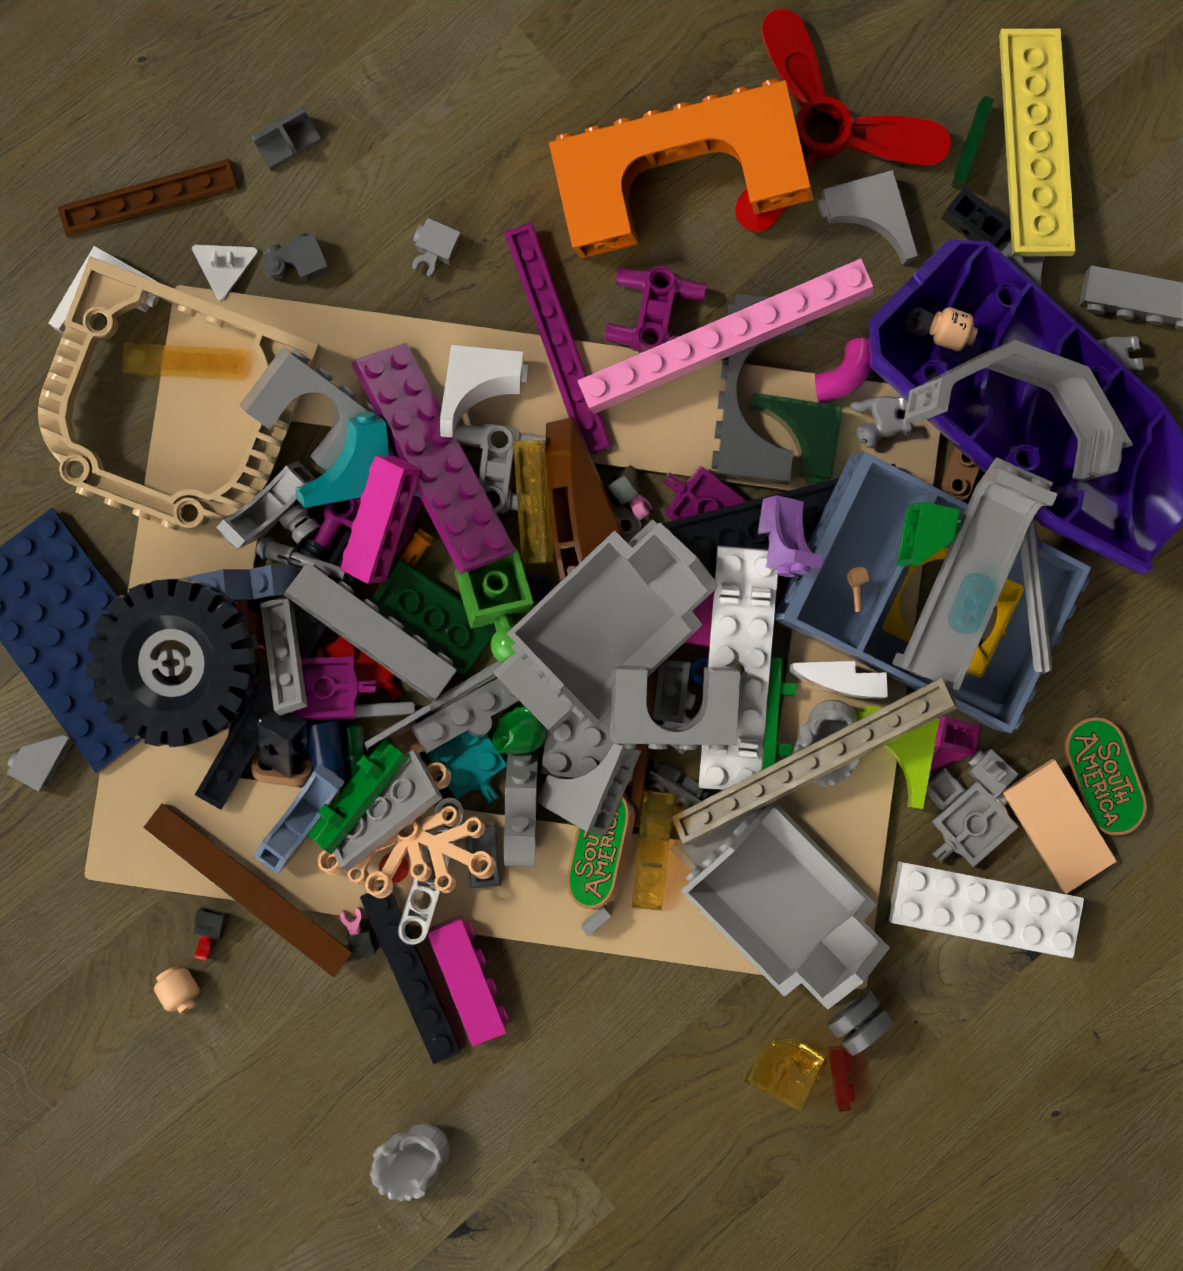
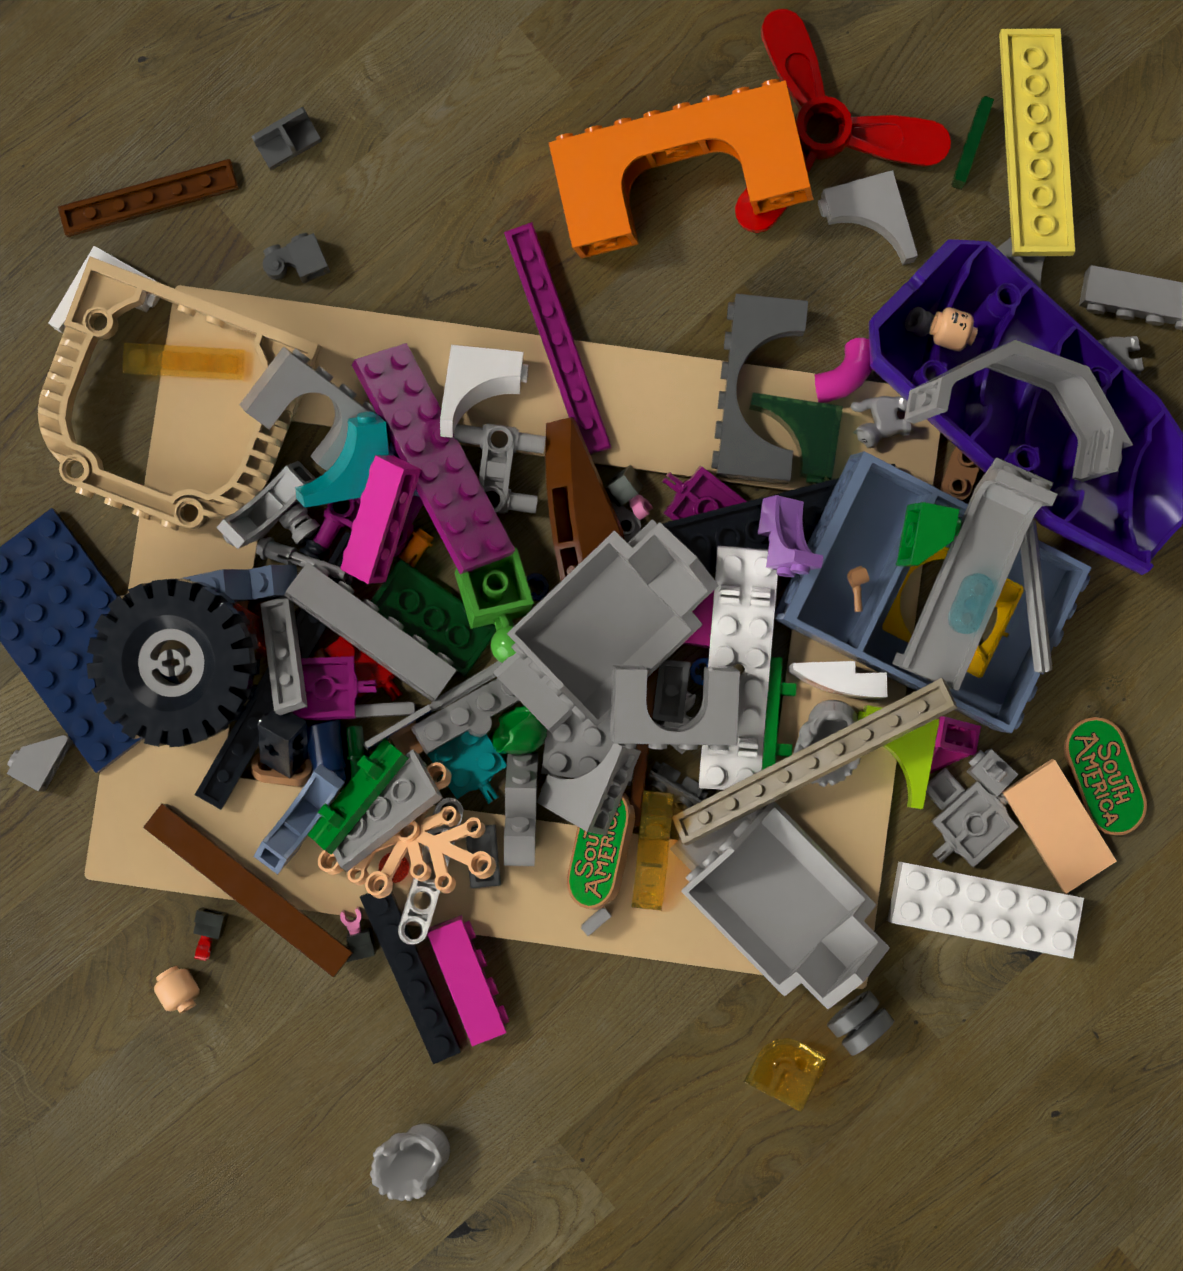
white piece [192,245,258,301] -> none
light grey brick [412,218,462,278] -> none
clear yellow plate [513,440,553,563] -> none
bright pink brick [577,259,873,414] -> none
magenta piece [604,266,707,354] -> none
clear red plate [828,1046,855,1112] -> none
black brick [941,187,1011,246] -> none

